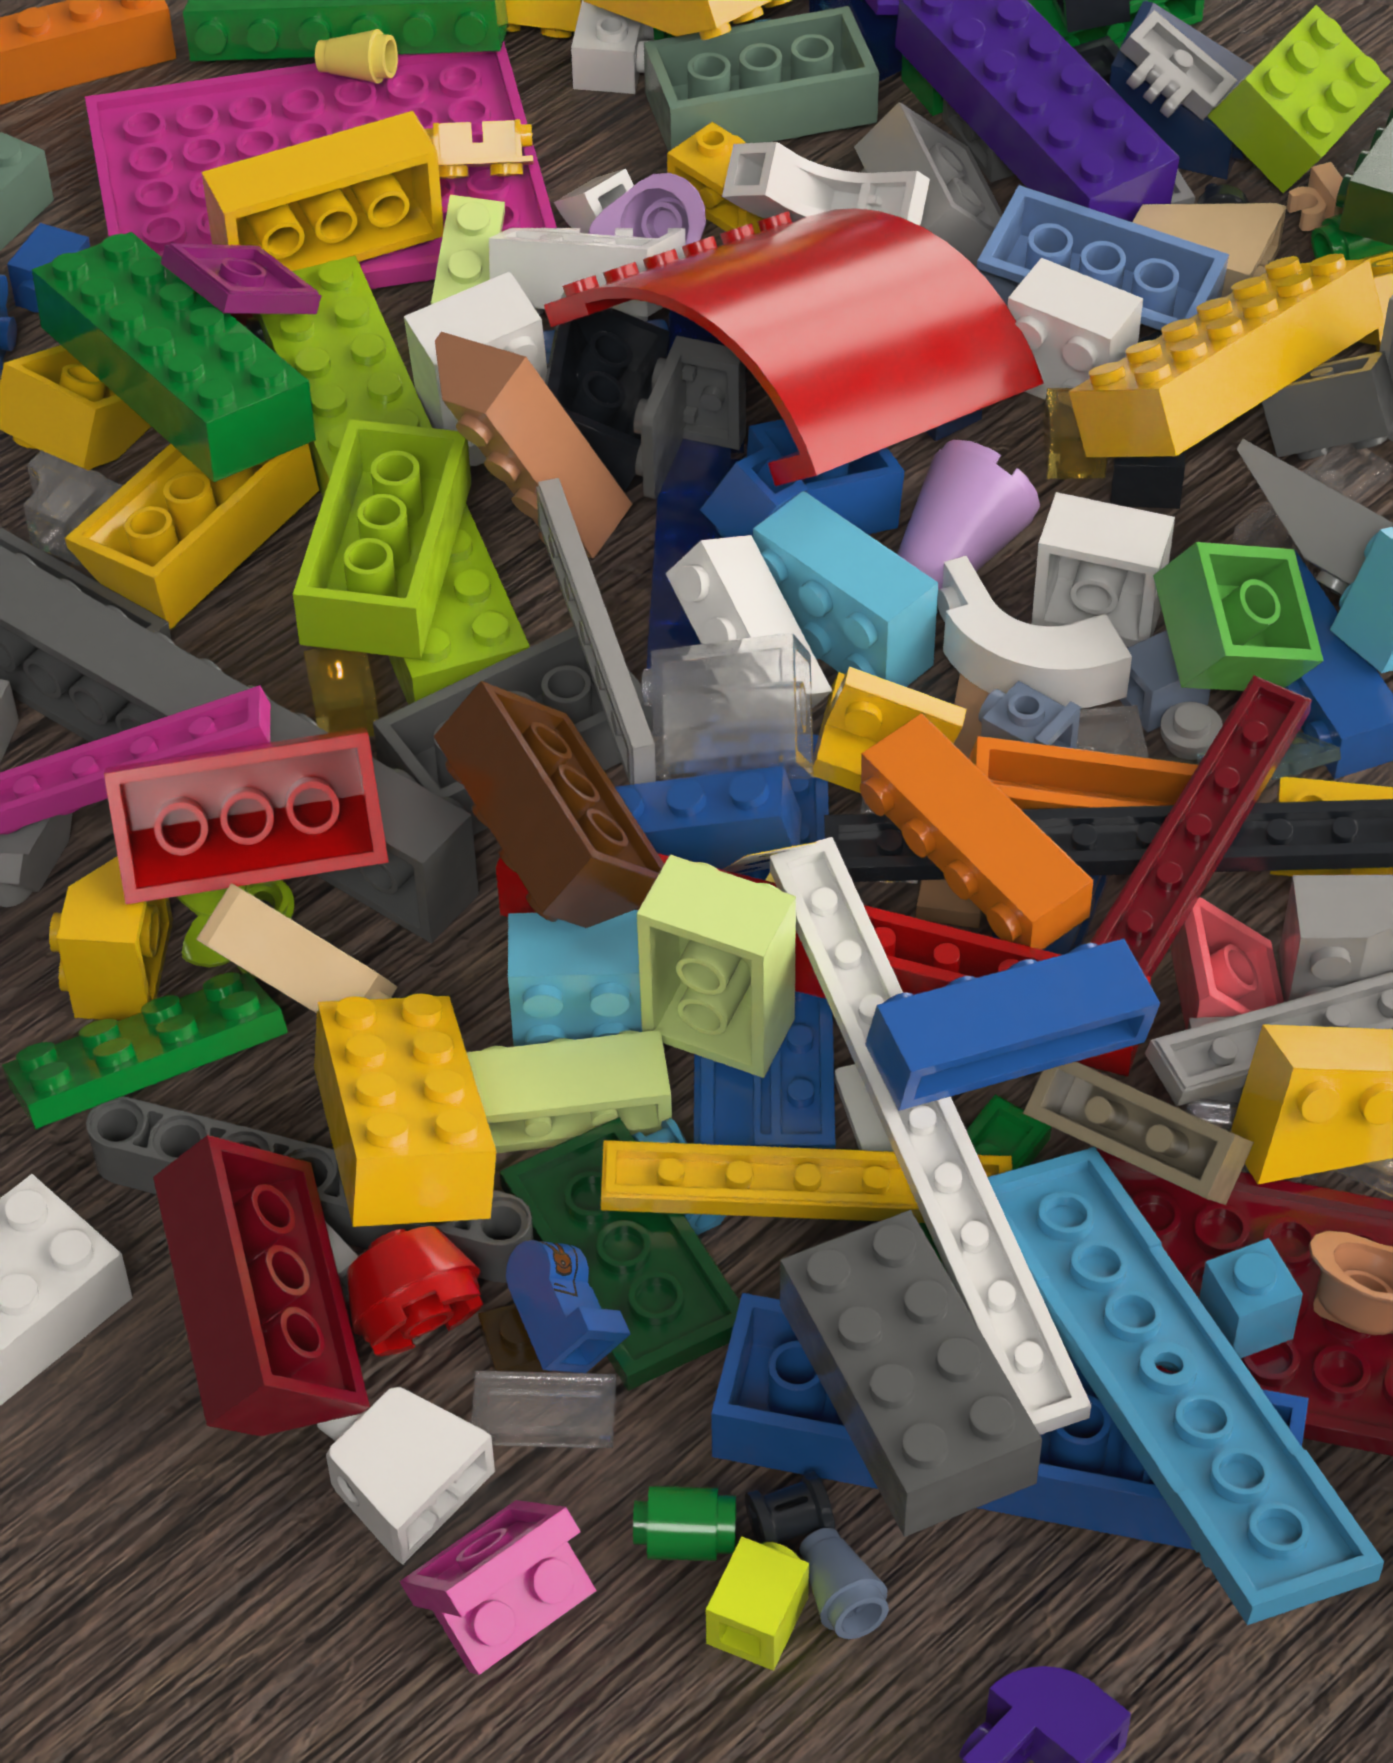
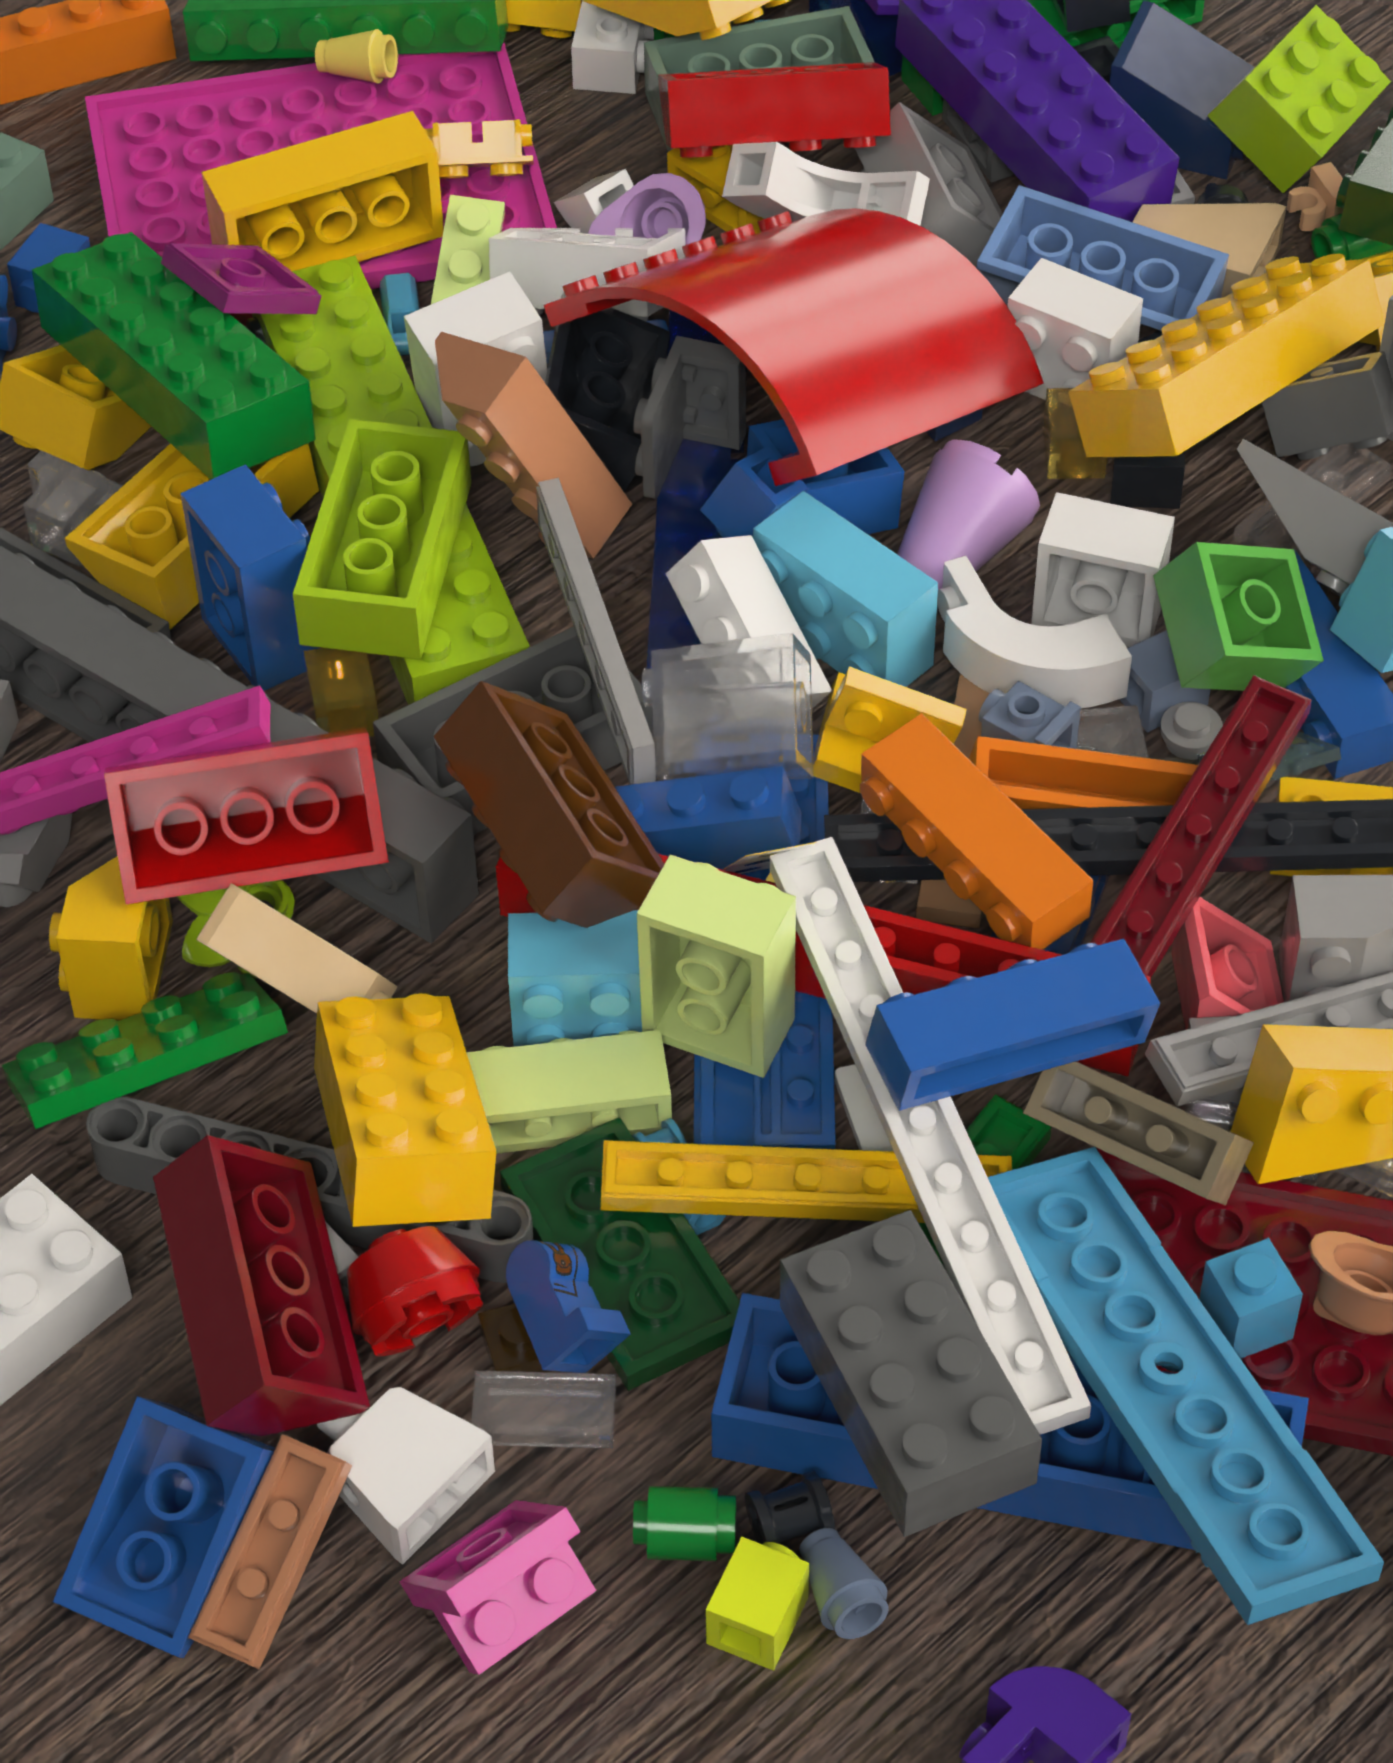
light grey hinge [1120,10,1237,120] -> none
none -> blue slope [53,1396,276,1658]
none -> blue brick [180,464,322,691]
none -> nougat tile [188,1434,352,1670]
none -> dark azure bar [379,273,420,356]
none -> red slope [658,62,891,158]

